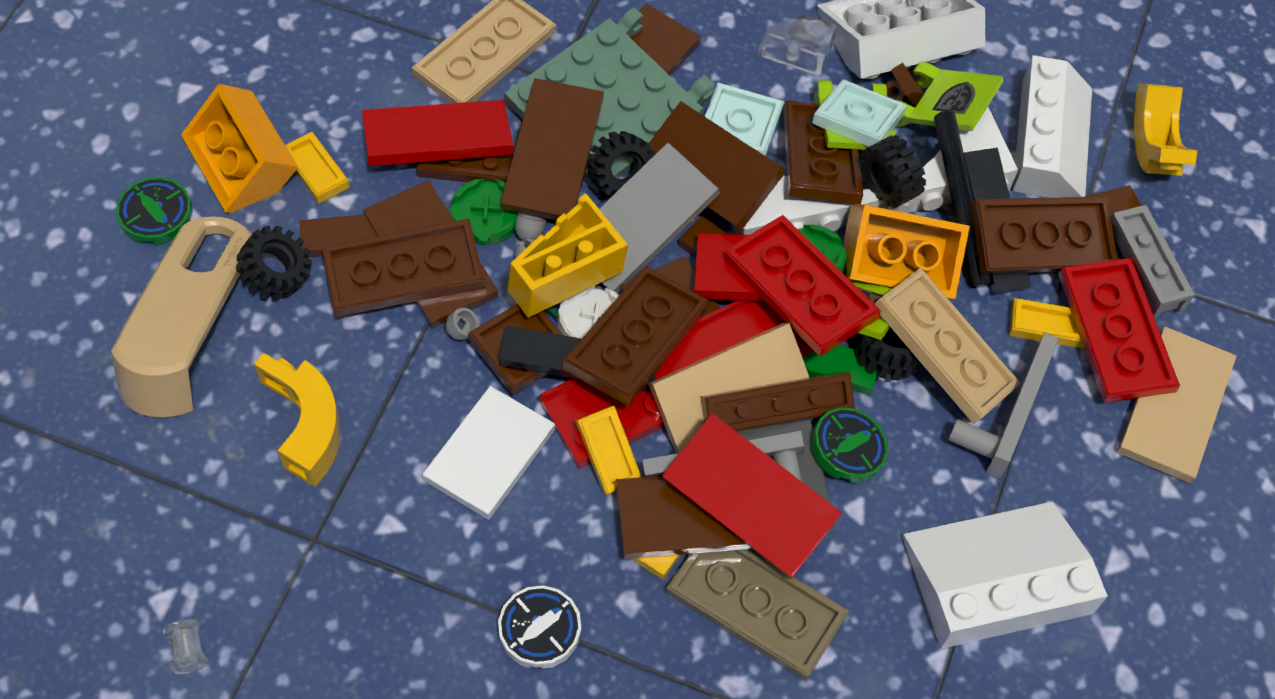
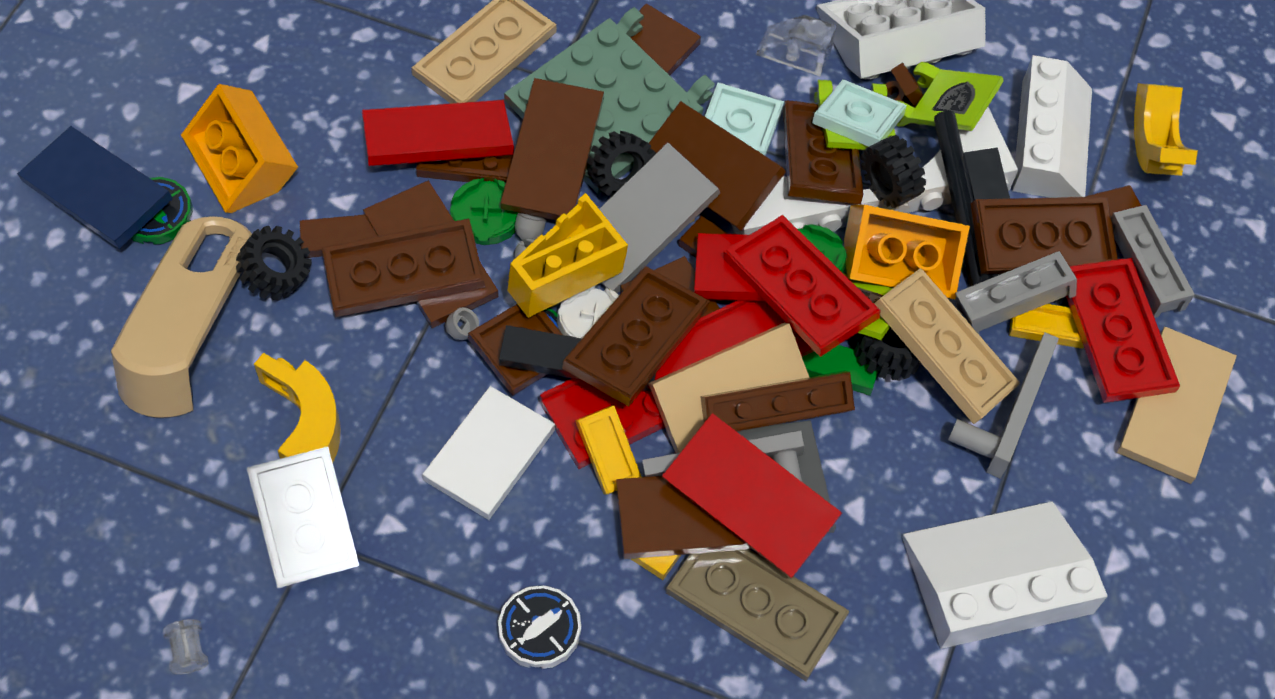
yellow tile [285,132,350,204] -> none
tile [811,407,888,483] -> none
none -> dark blue tile [17,126,173,249]
none -> tile [247,446,359,588]
none -> light grey container [955,251,1077,334]

